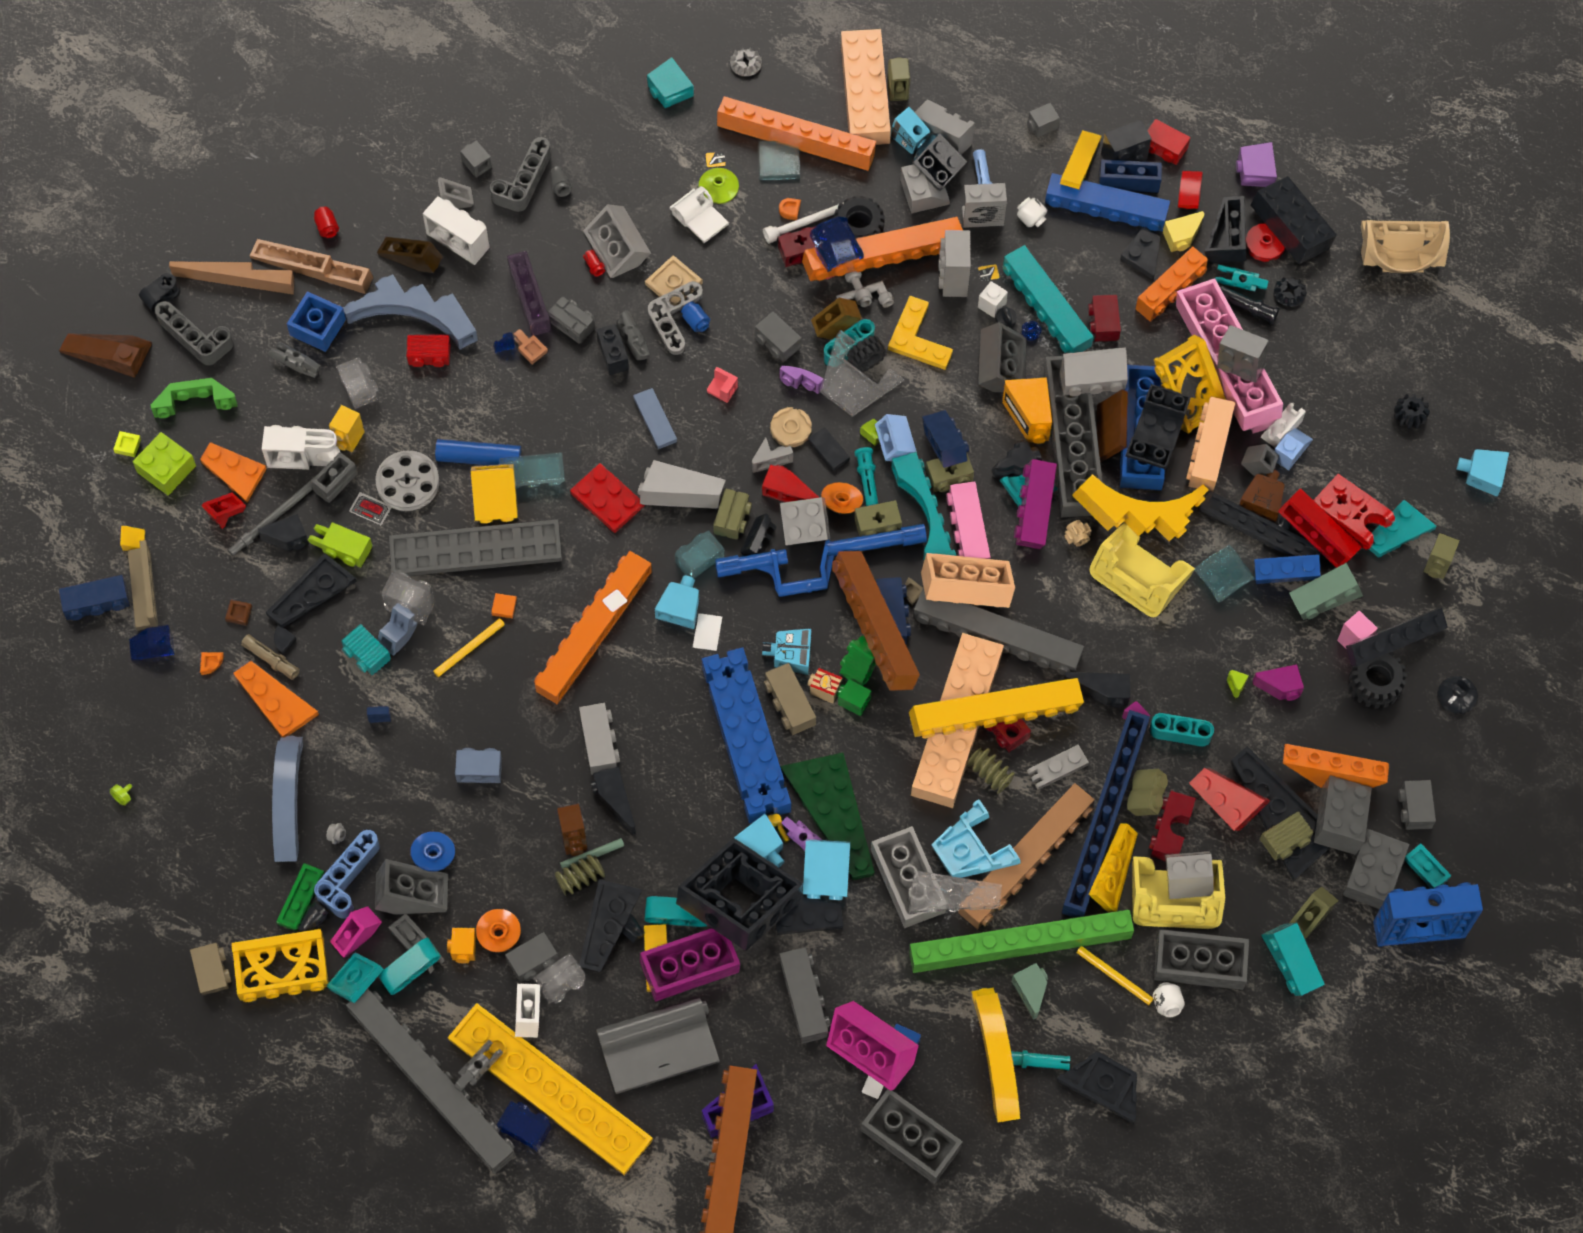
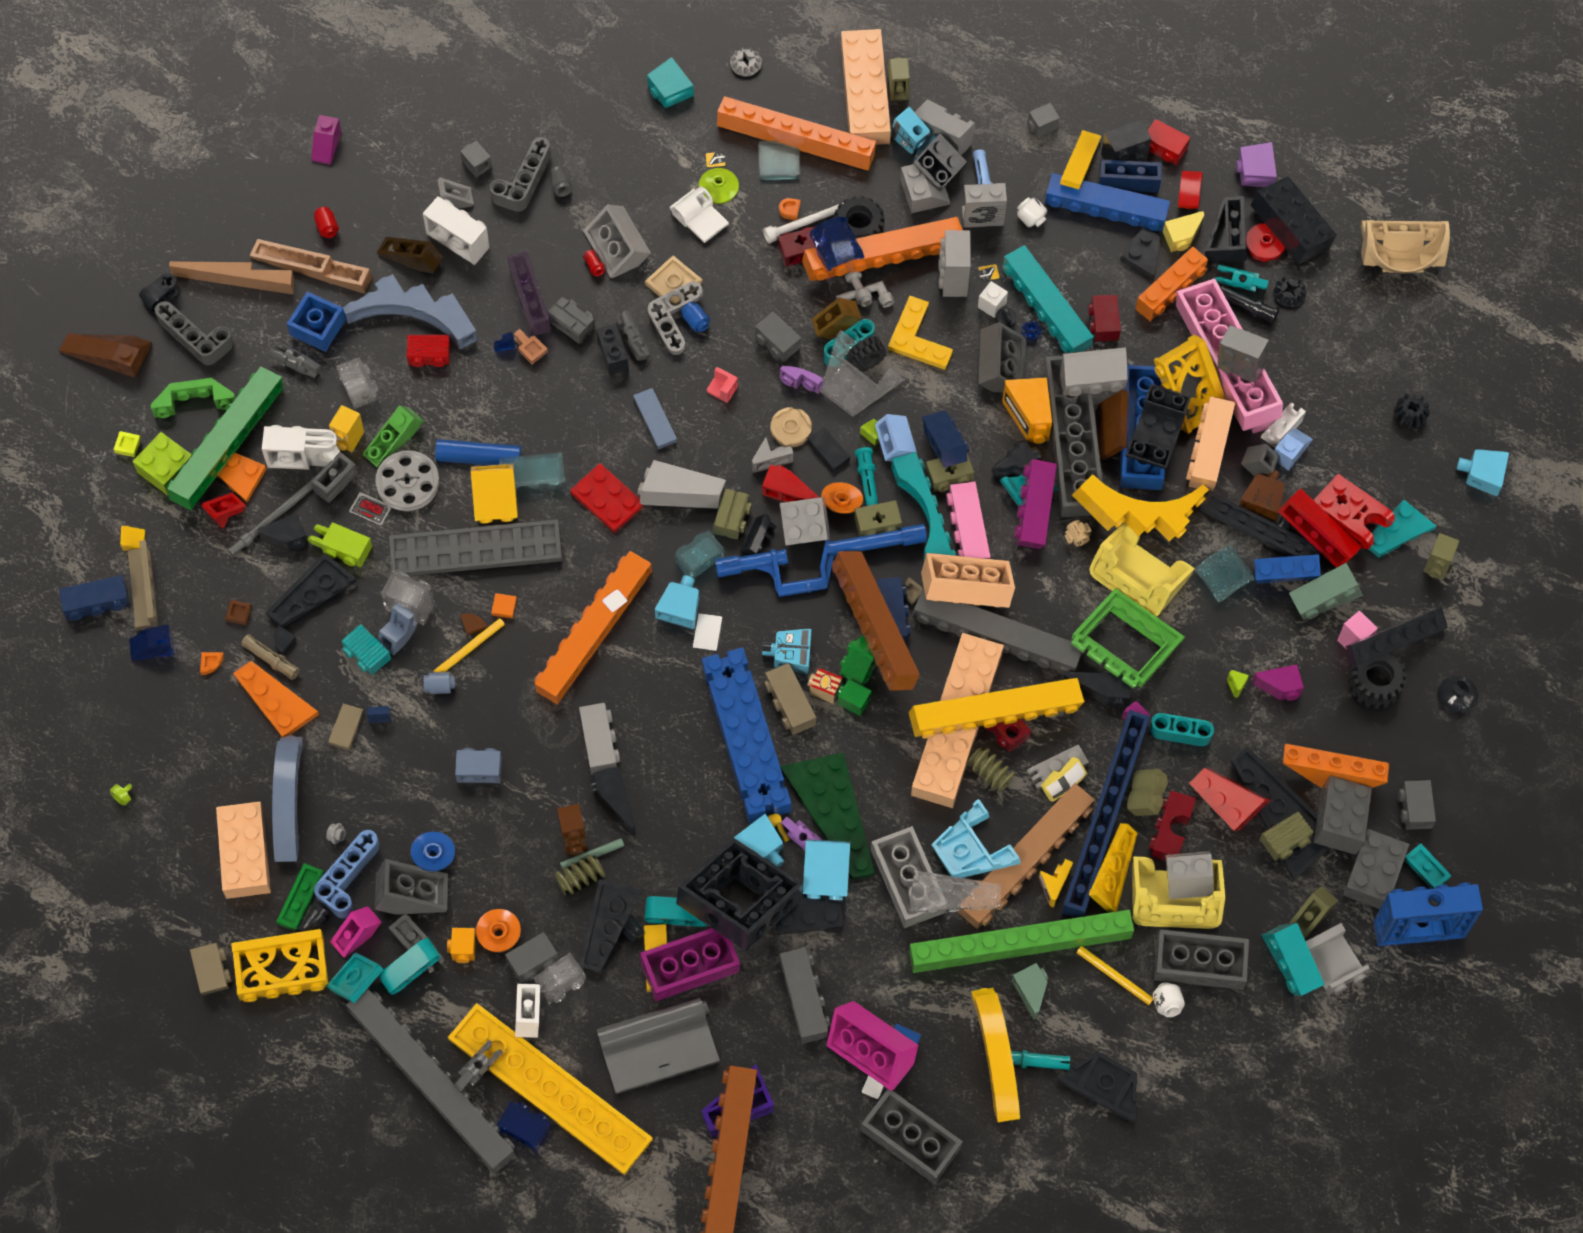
none -> brick [167,367,284,511]
none -> light nougat brick [216,802,271,899]
none -> magenta slope [311,115,342,165]
none -> dark tan tile [328,703,364,751]
none -> bright green slope [362,405,424,468]
none -> sand blue brick [424,672,455,694]
none -> reddish brown tile [460,613,487,636]
none -> yellow slope [1039,859,1073,907]
none -> slope [1041,757,1087,802]
none -> bright green hinge [1071,588,1185,689]
none -> light grey panel [1306,923,1369,995]

